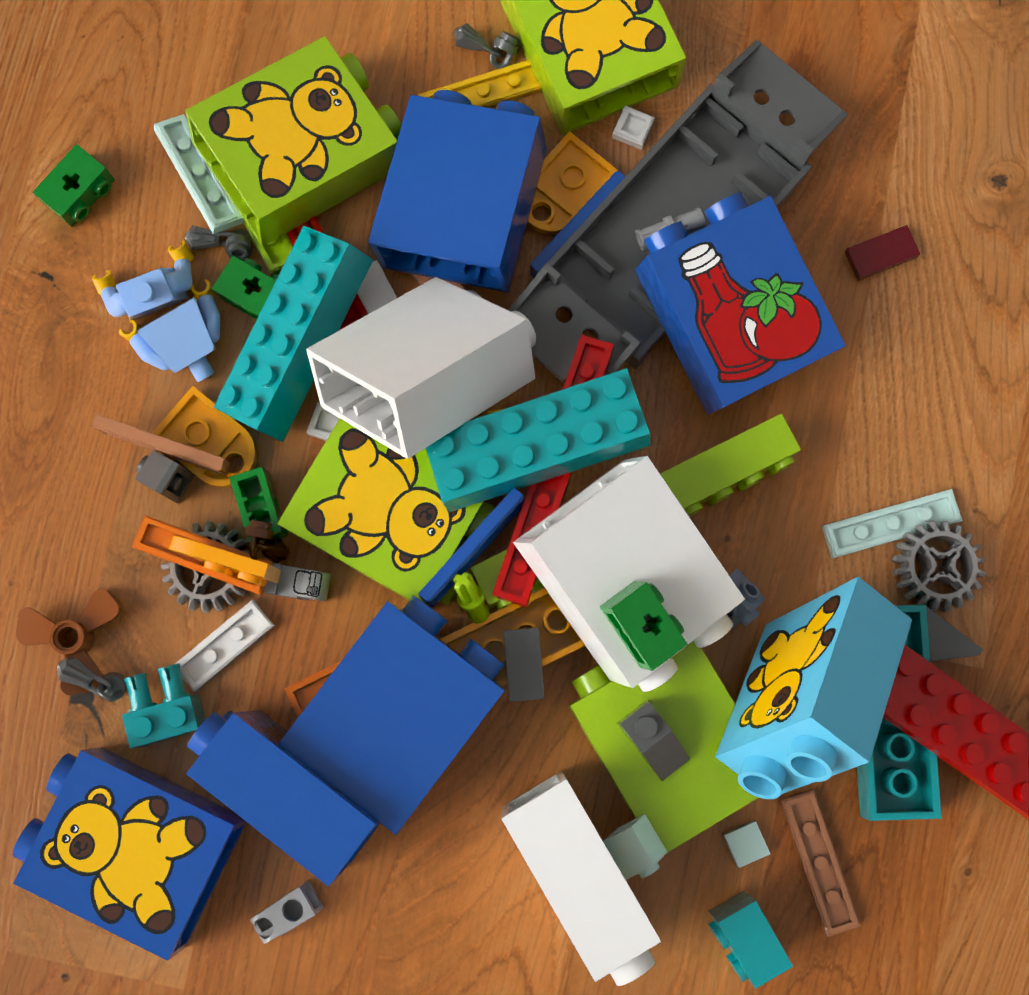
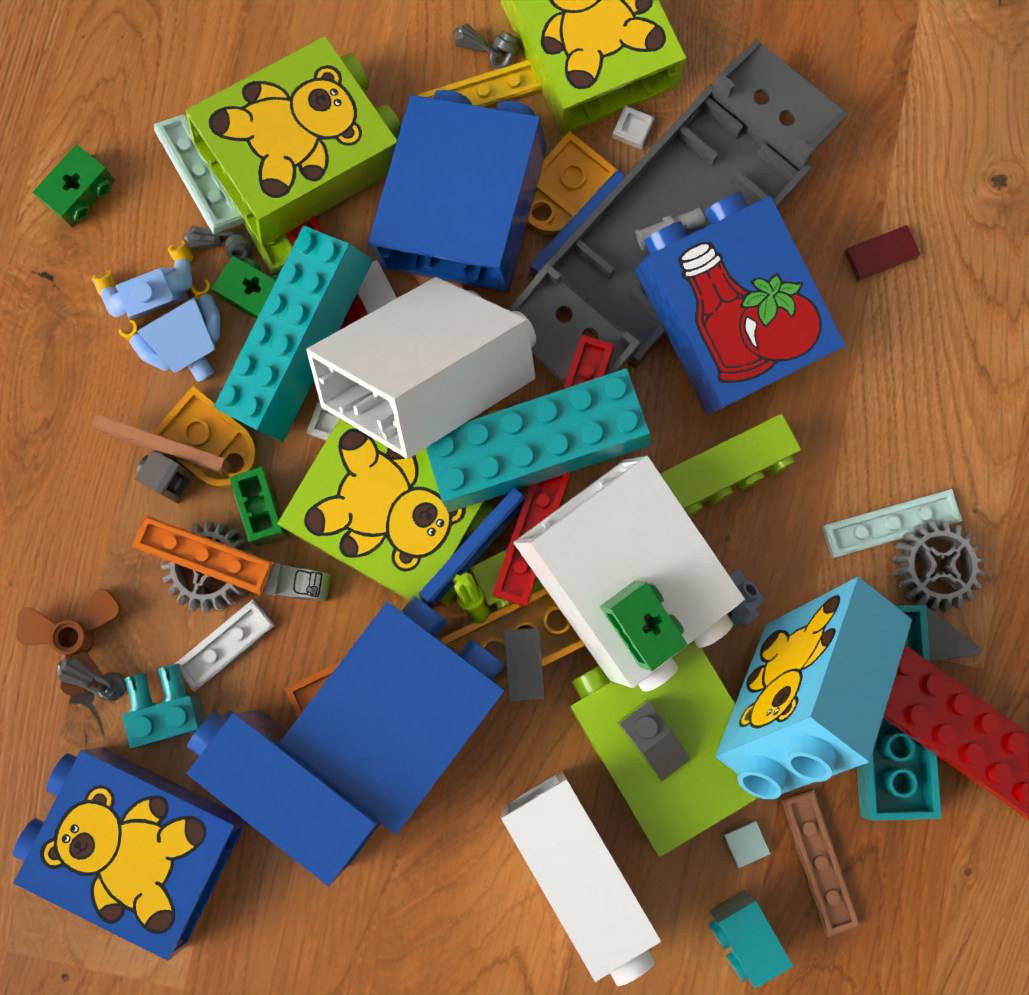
light orange plate [169,536,282,587] -> none
reddish brown piece [244,520,289,563] -> none
light grey leg [250,880,324,944] -> none
light aqua brick [603,814,667,880] -> none

